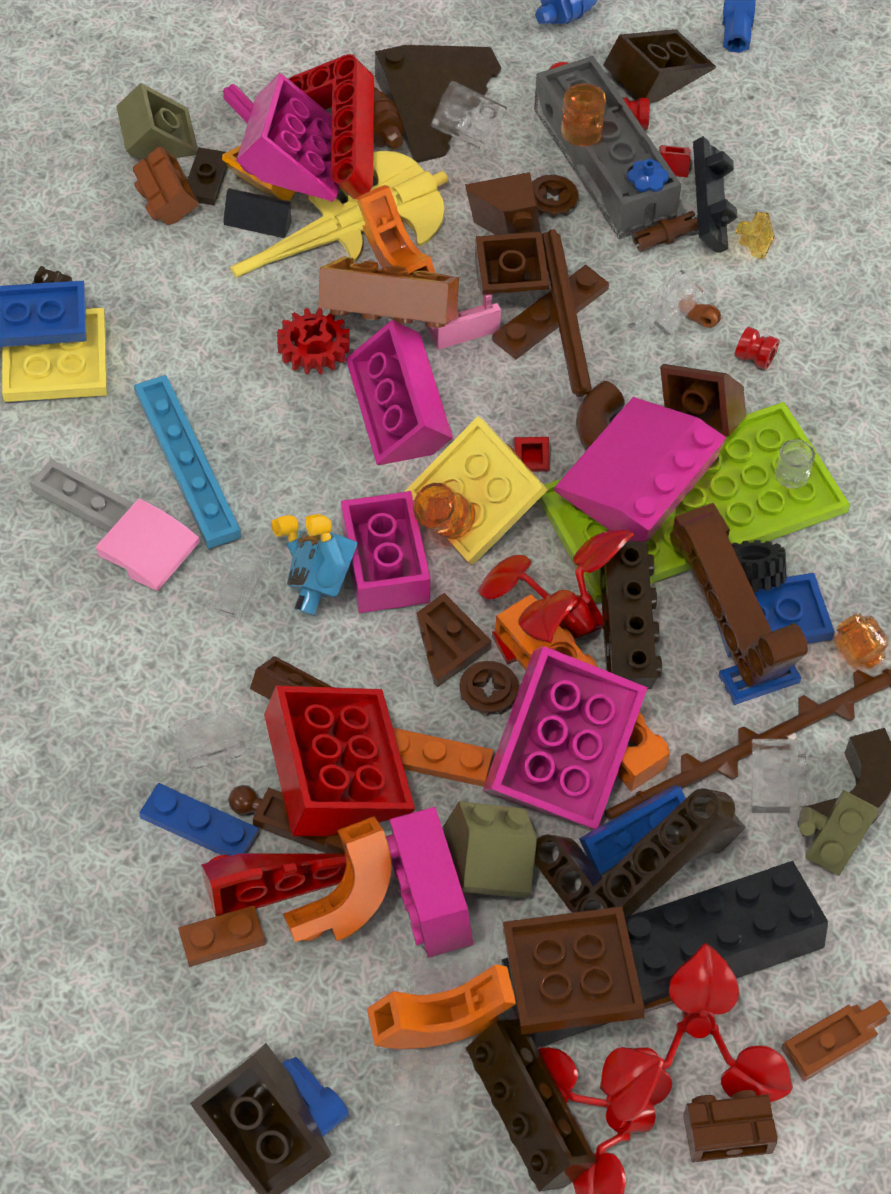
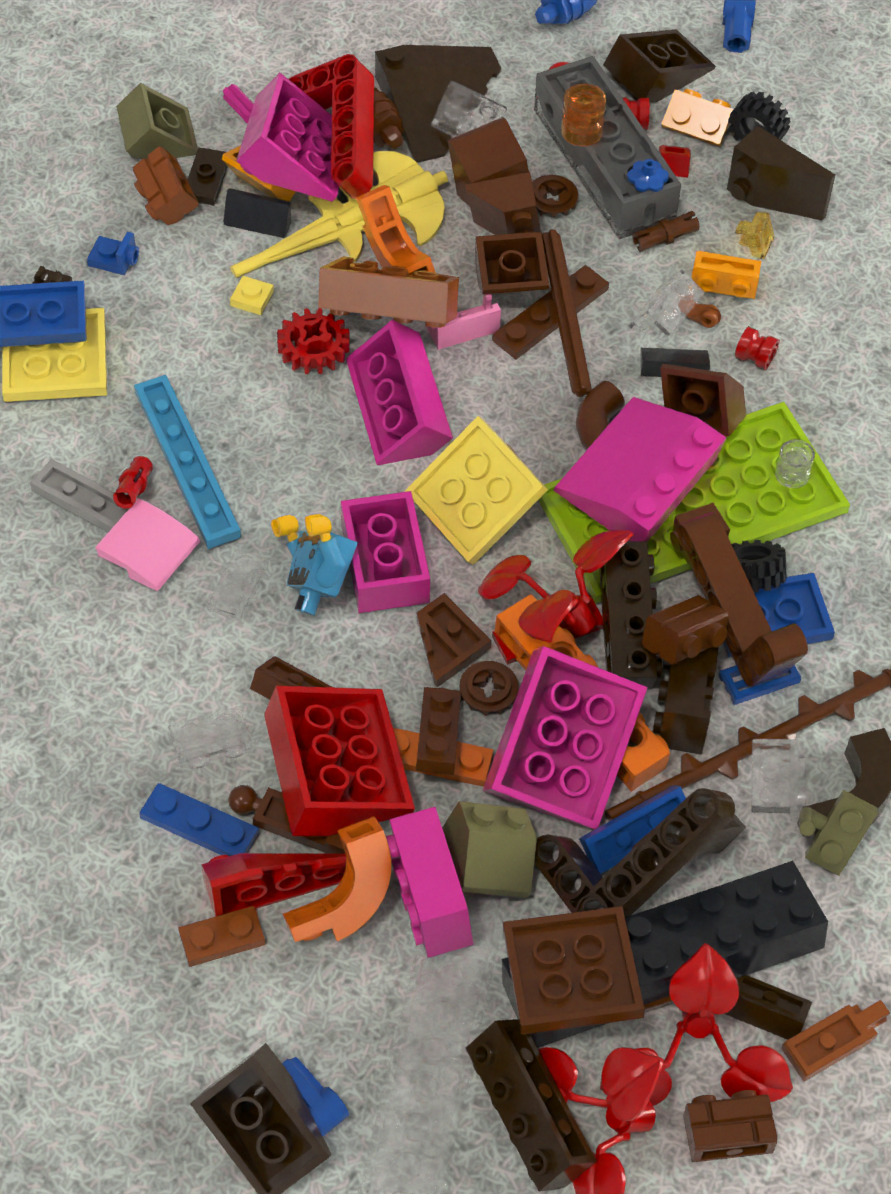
orange arch [367,964,516,1049] -> none
clear orange wheel [413,483,475,539] -> none
red slope [513,437,550,472] -> none
black hinge [693,136,738,253] -> none
clear orange head [834,612,889,669] -> none
none -> blue bracket [87,231,139,276]
none -> red pin [113,456,153,509]
none -> light yellow plate [230,276,274,315]
none -> reddish brown plate [416,687,461,775]
none -> reddish brown slope [448,117,529,206]
none -> black slope [640,347,710,377]
none -> reddish brown brick [642,595,729,665]
none -> dark brown wedge [652,647,719,755]
none -> bracket [661,89,733,146]
none -> light orange bracket [690,251,761,299]
none -> dark brown slope [725,975,812,1040]
none -> dark brown slope [727,126,836,221]
none -> black tyre [728,92,791,140]

